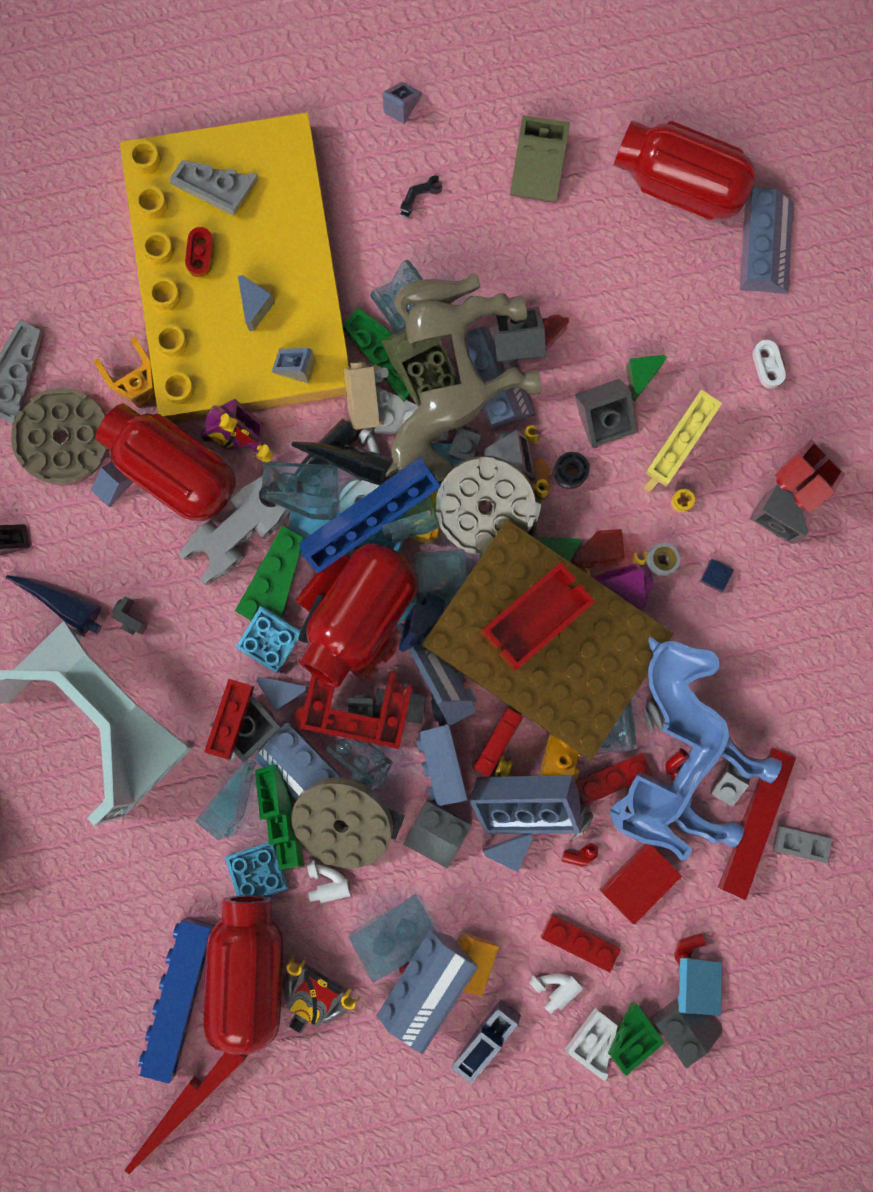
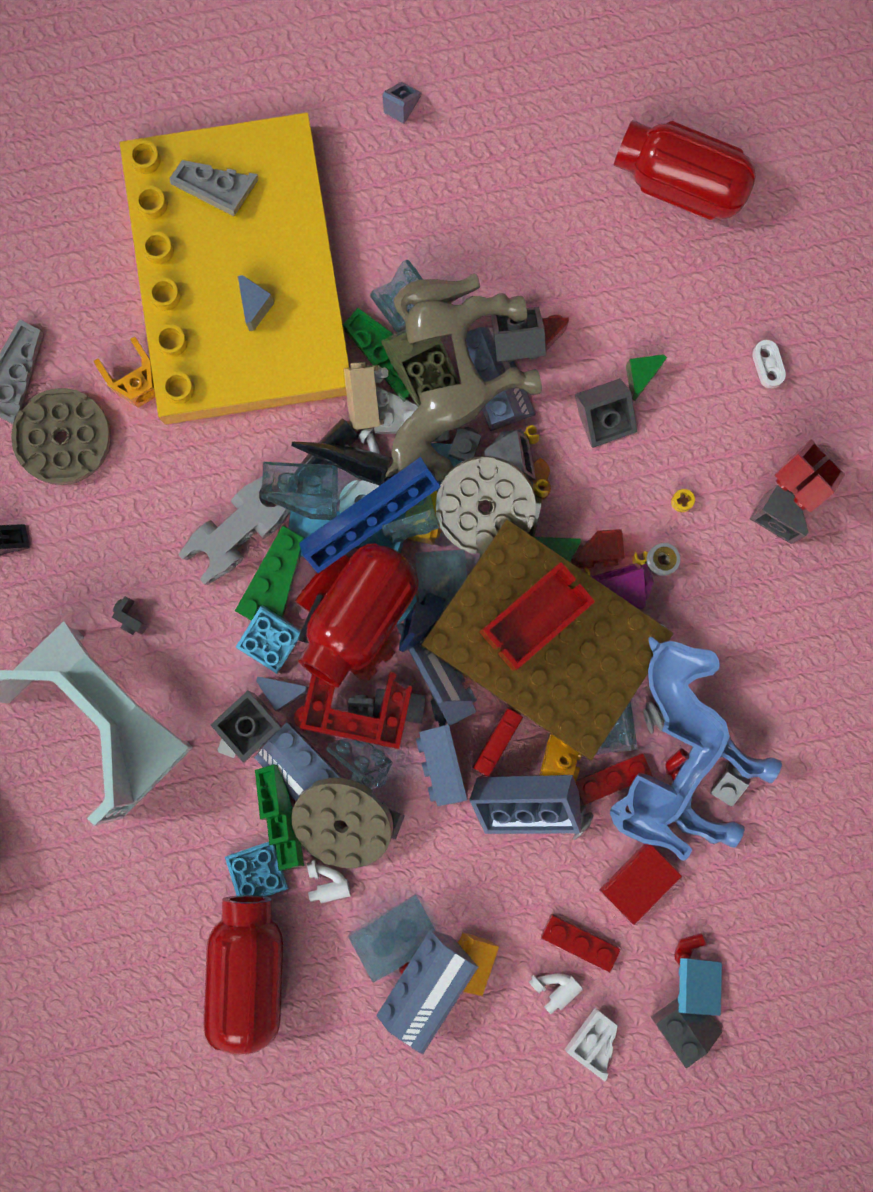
dark blue piece [6,575,102,635] -> none
sand blue slope [91,462,133,507] -> none
red piece [96,403,236,521] -> none
red slope [124,1052,248,1174] -> none
blue brick [138,917,215,1084] -> none
red plate [185,227,214,277] -> none
clear light blue slope [195,759,256,841] -> none
torso [201,399,274,464] -> none
red plate [204,679,254,760] -> none
sand blue slope [272,348,316,383] -> none
torso [285,956,360,1033] -> none
black arm [400,175,442,218] -> none
dark grey slope [403,800,472,868] -> none
dark blue slope [451,999,521,1084] -> none
sand blue slope [482,834,533,872] -> none
yellow bush [494,756,513,777] -> none
olive slope [510,115,570,202] -> none
black wheel [553,452,590,489] -> none
red arm [561,843,598,867] -> none
green wing [608,1001,664,1076] -> none
light yellow fence [644,390,722,492] -> none
dark blue plate [699,559,734,592] -> none
red slope [718,748,796,900] -> none
sand blue slope [740,187,793,294] -> none
light grey slope [773,826,832,863] -> none

